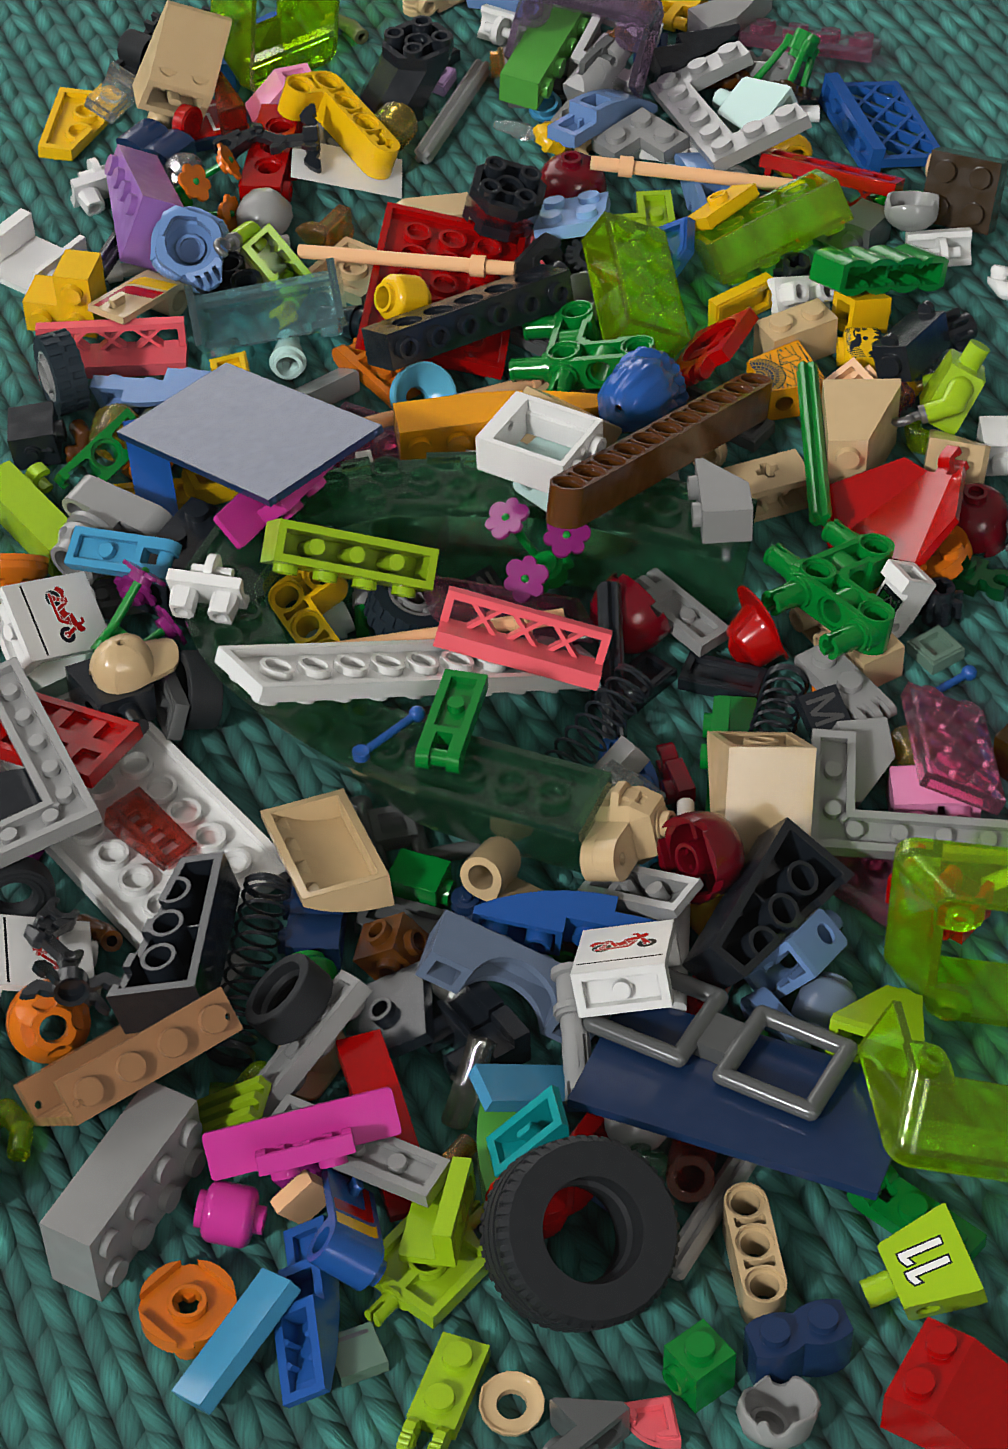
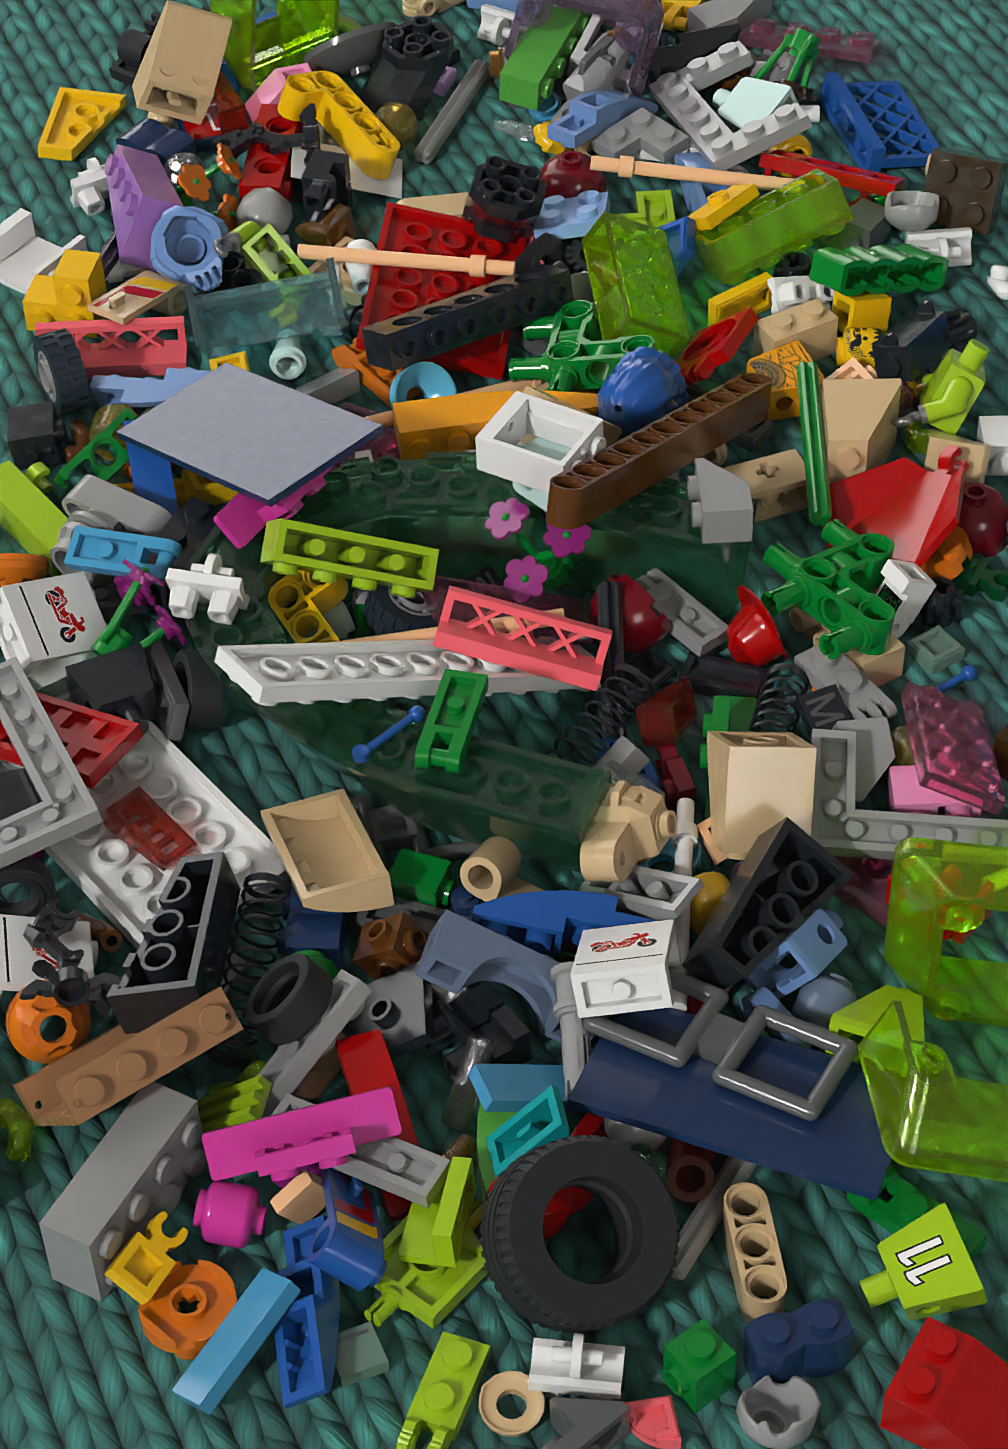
clear slope [84,61,136,124] -> none
tan cap [89,633,179,695] -> none
red tile [172,104,203,139] -> none
yellow head [374,274,431,320] -> none
dark red cylinder [657,811,745,905] -> none
none -> yellow plate [104,1211,188,1305]
none -> black hips [301,149,353,238]
none -> dark grey dish [303,22,397,78]
none -> white cone [344,239,377,294]
none -> white hips [528,1333,625,1401]
none -> clear red slope [636,677,698,746]

